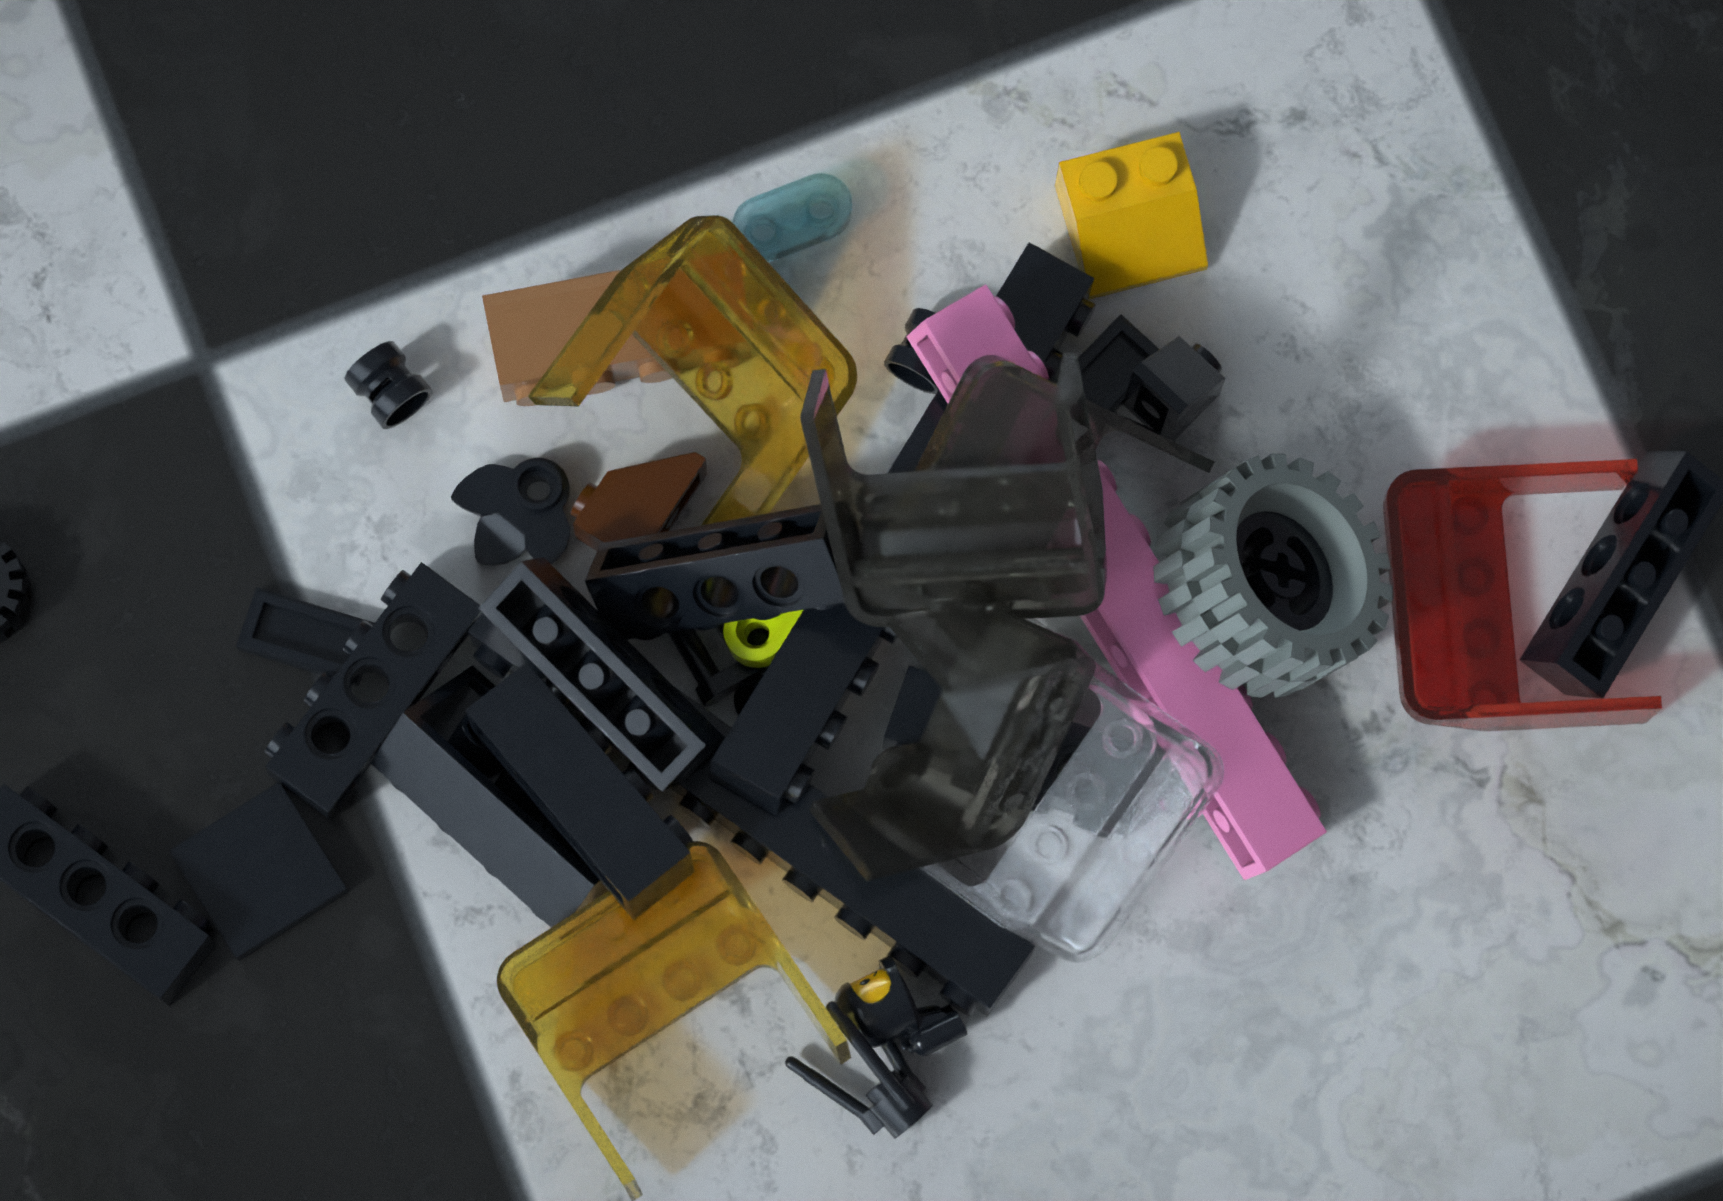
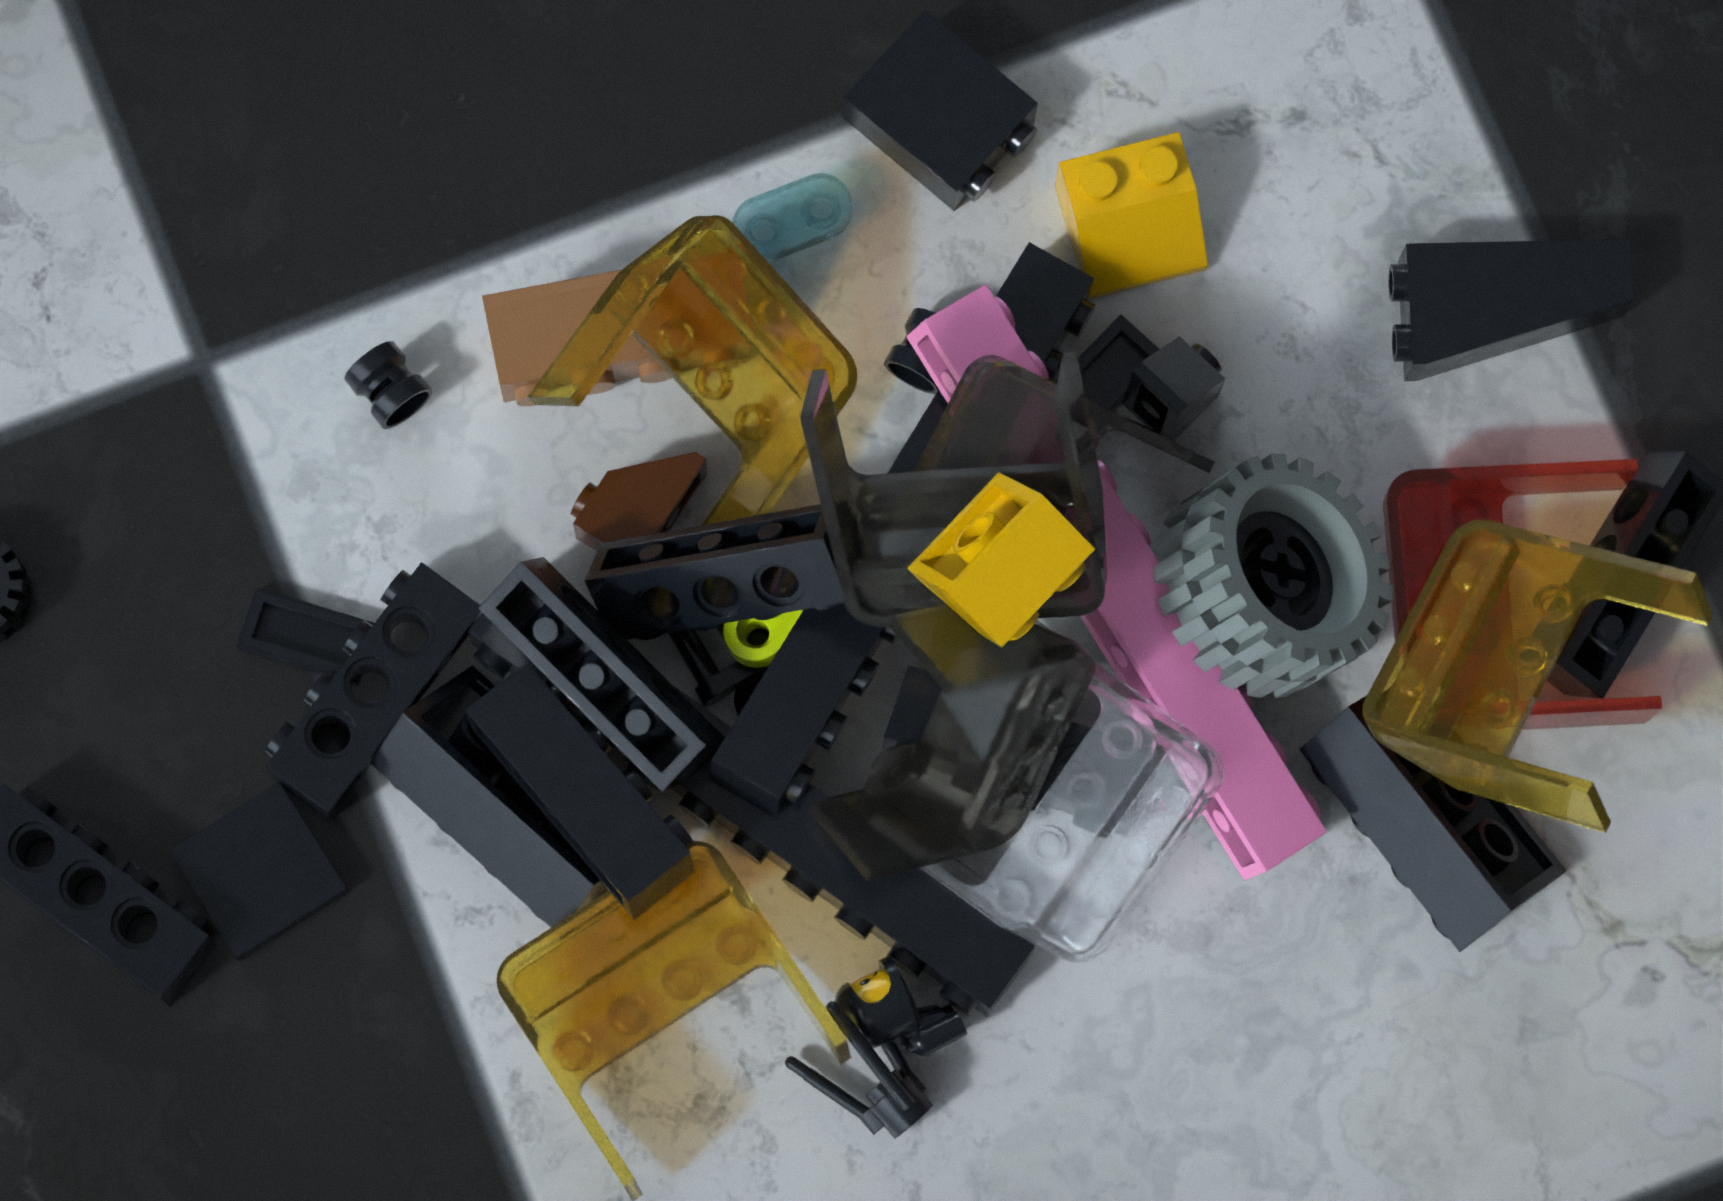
black plate [451,458,571,566] -> none
none -> black brick [843,9,1038,211]
none -> yellow slope [907,472,1095,648]
none -> black slope [1299,671,1566,952]
none -> clear yellow windscreen [1363,519,1713,833]
none -> black slope [1388,239,1635,381]

